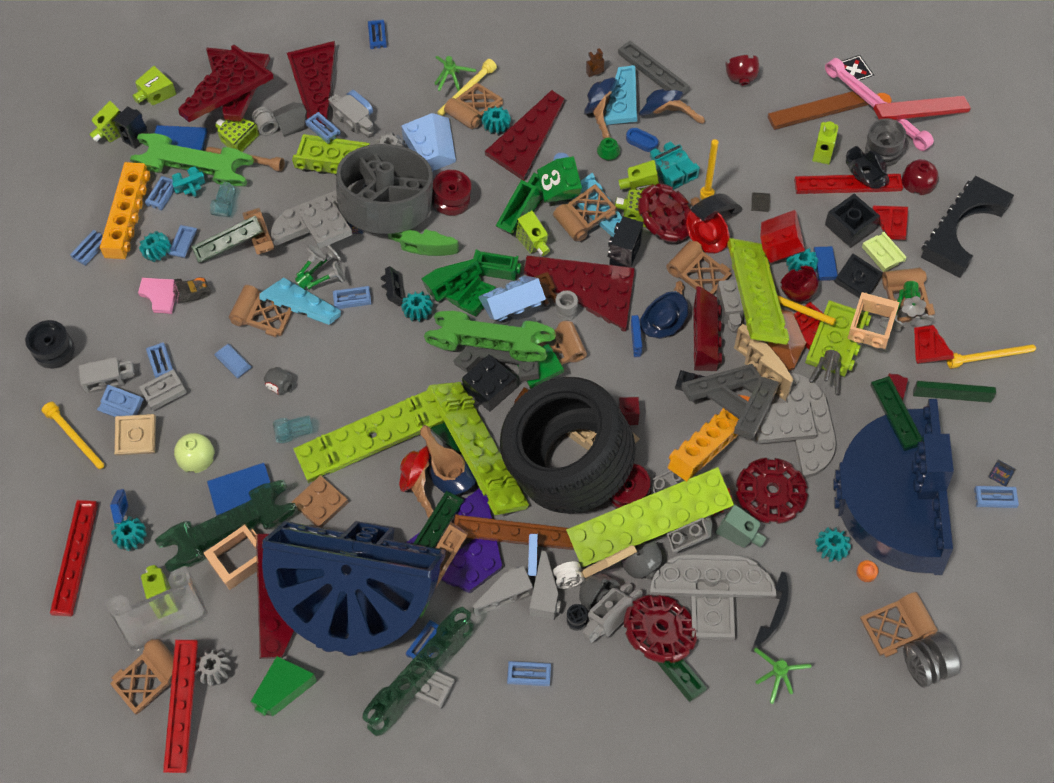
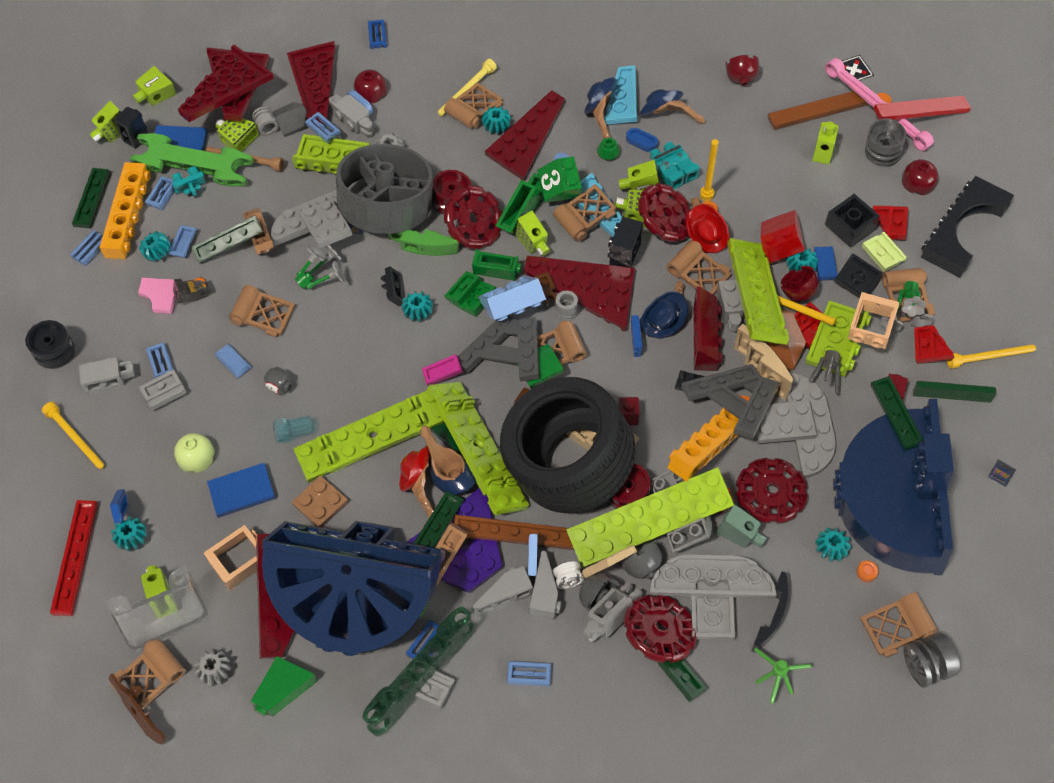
medium blue plate [97,385,144,417] -> none
tan tile [114,414,156,456] -> none
clear green piece [155,480,299,572] -> none
red tile [163,639,198,773] -> none
clear light blue piece [210,182,236,217] -> none
medium azure wing [259,277,341,325] -> none
medium blue tile [333,286,372,309] -> none
light blue wedge [401,113,456,172] -> none
green slope [421,258,482,302] -> none
bright green piece [424,311,556,362] -> none
bright green plant [434,56,476,91] -> none
black brick [462,354,517,412] -> none
black wheel [567,604,588,631] -> none
reddish brown plate [586,48,604,77] -> none
dark grey plate [618,41,690,94] -> none
black slope [691,193,743,221] -> none
clear smoke tile [751,192,770,212] -> none
red tile [794,174,903,194] -> none
black piece [846,146,889,189] -> none
medium blue tile [974,486,1019,508] -> none
none -> dark green tile [72,168,111,229]
none -> reddish brown piece [109,673,166,744]
none -> dark red cylinder [353,69,388,104]
none -> dark pink tile [422,354,463,387]
none -> dark red plate [444,185,503,250]

